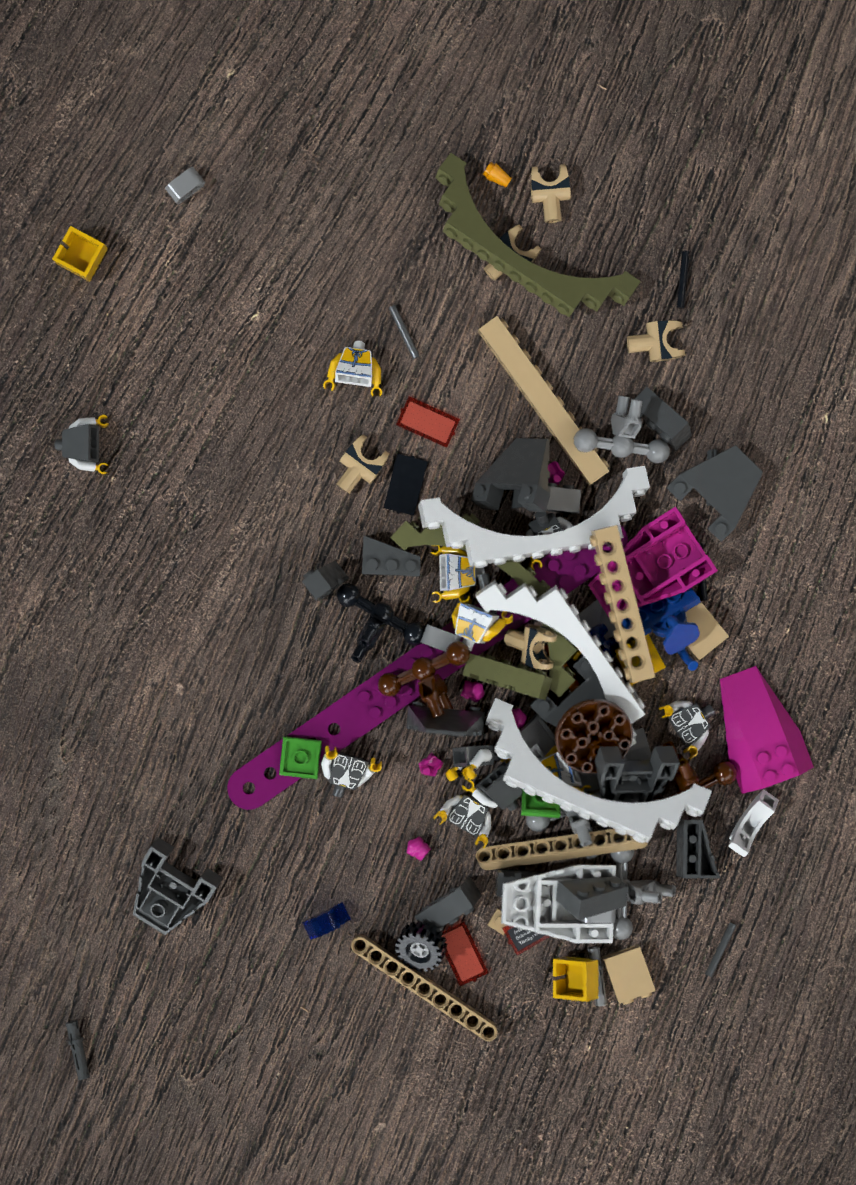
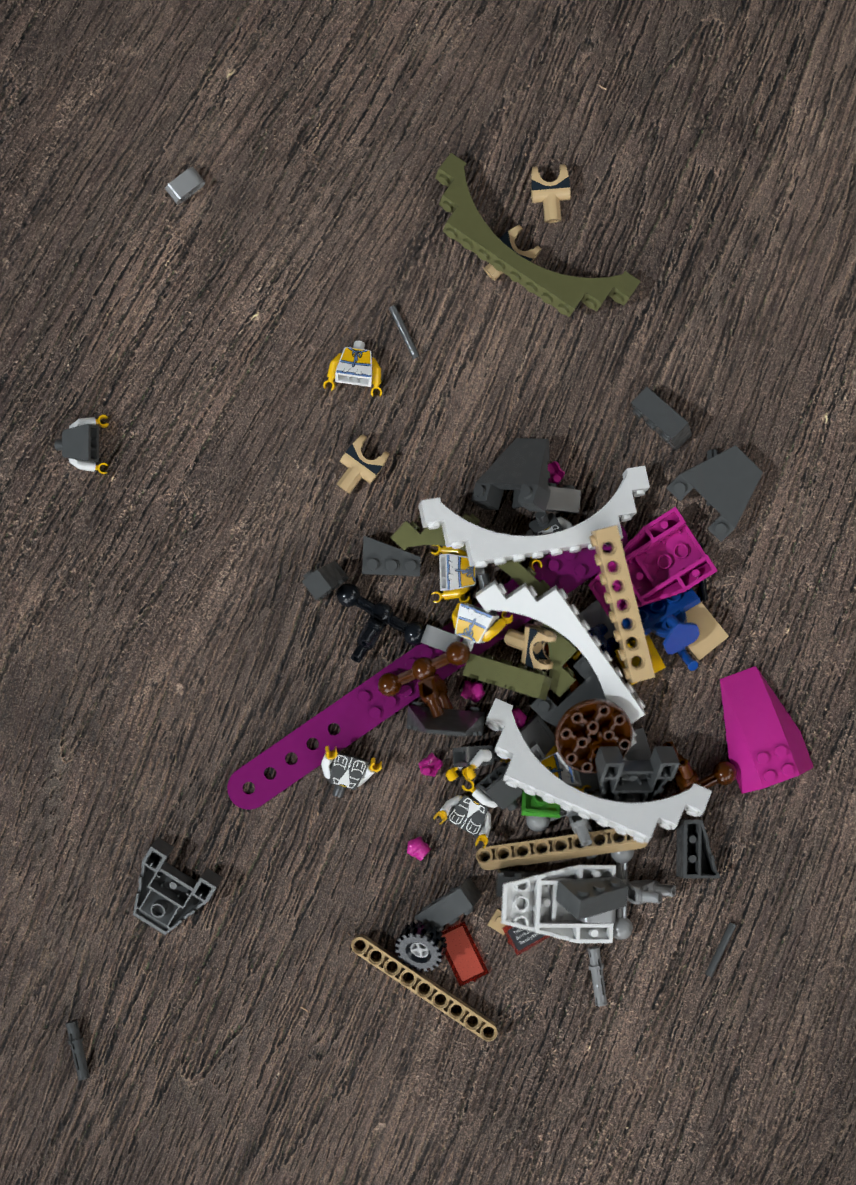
yellow piece [52,226,108,282] -> none
bright green tile [279,736,322,779] -> none
clear blue brick [302,902,351,940] -> none
black piece [383,453,428,516] -> none
clear red piece [396,396,460,448] -> none
tan brick [478,316,610,486] -> none
light orange cone [482,162,512,188] -> none
yellow piece [553,956,598,1002] -> none
light grey connector [574,396,670,463] -> none
tan brick [602,944,656,1005] -> none
tan connector [627,320,686,362] -> none
torso [659,700,716,759] -> none
black bar [676,251,690,309] -> none
white arch [728,789,779,857] -> none

